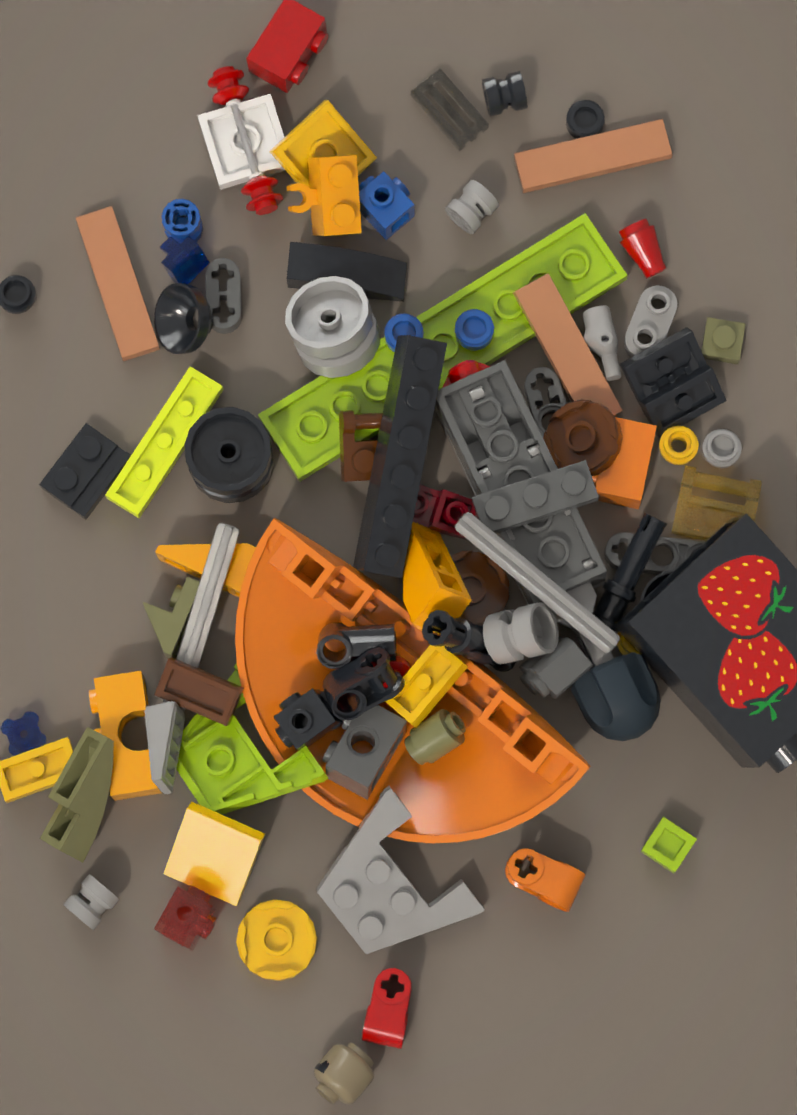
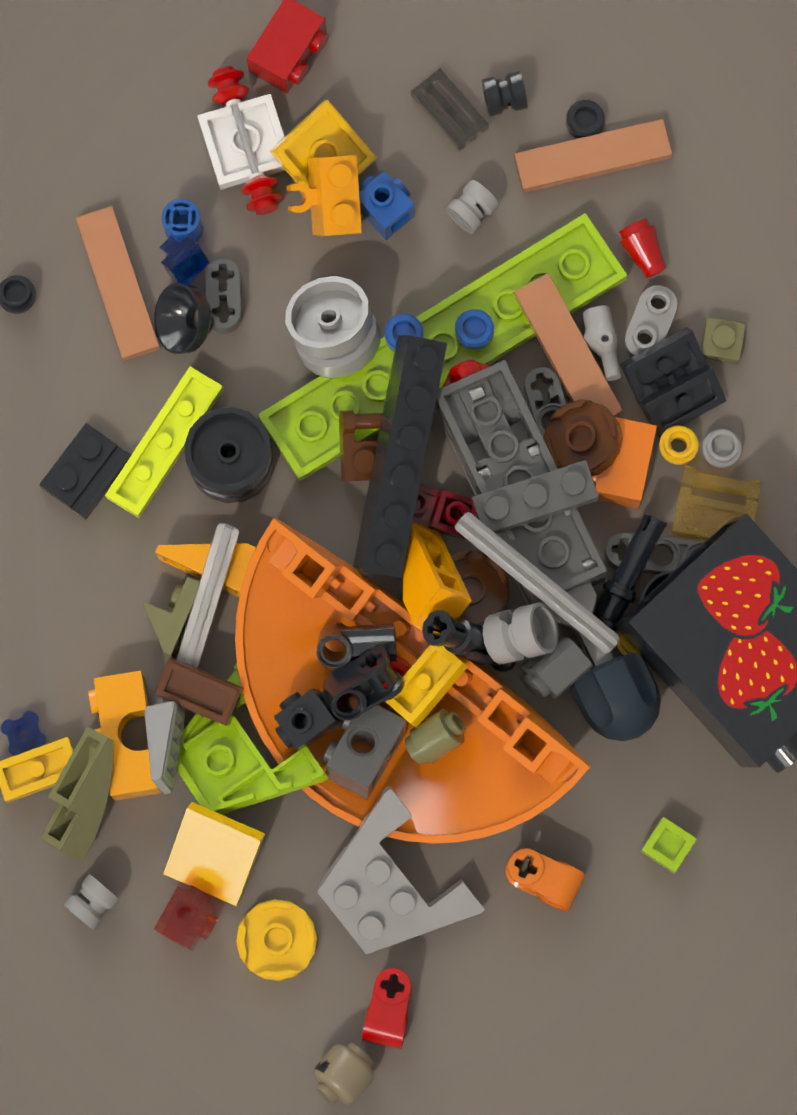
black slope [286,242,407,302] -> none

